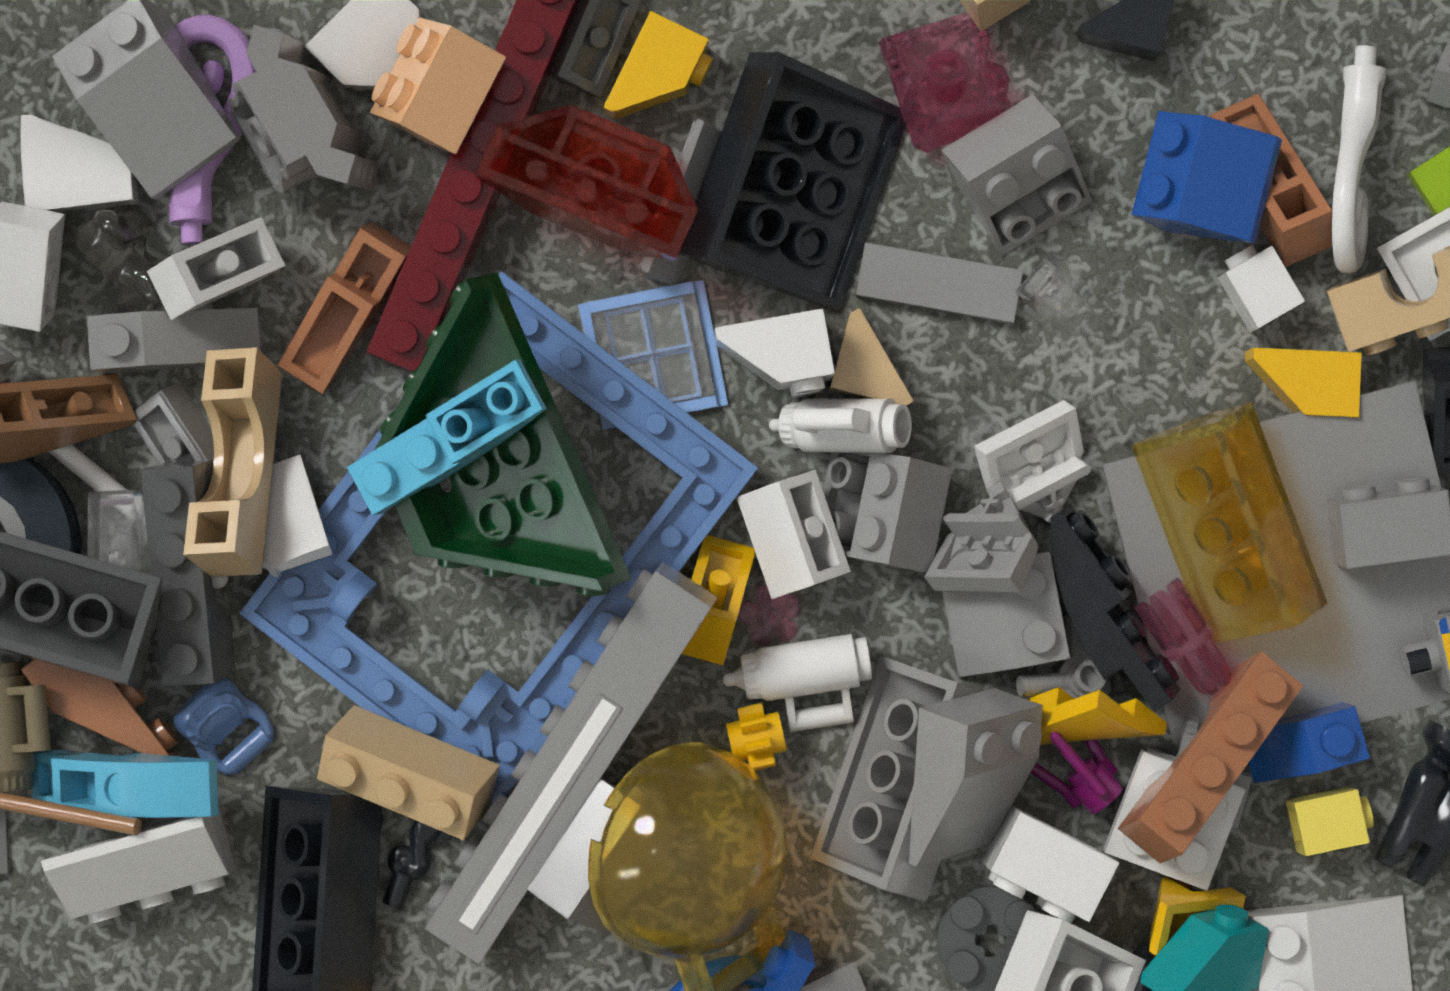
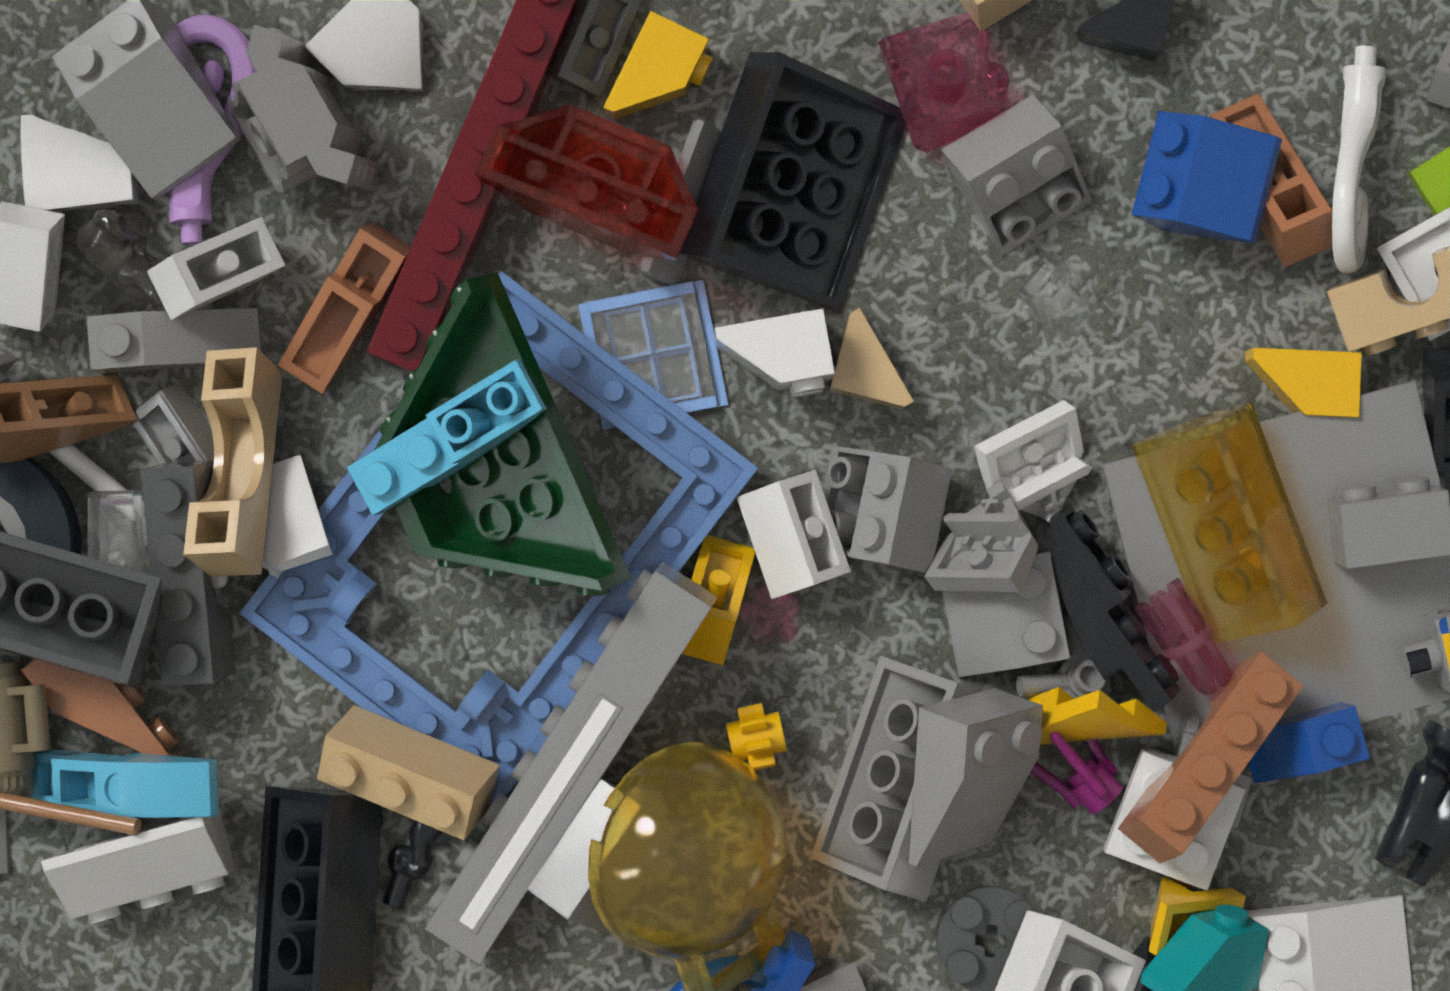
medium blue piece [173,678,275,775] -> none
light nougat brick [370,18,506,154] -> none
white piece [723,634,872,732] -> none
white piece [769,399,912,453] -> none
light grey tile [855,242,1023,324] -> none
white brick [981,805,1119,924] -> none
white brick [1218,245,1305,333] -> none
light yellow brick [1285,786,1374,856] -> none

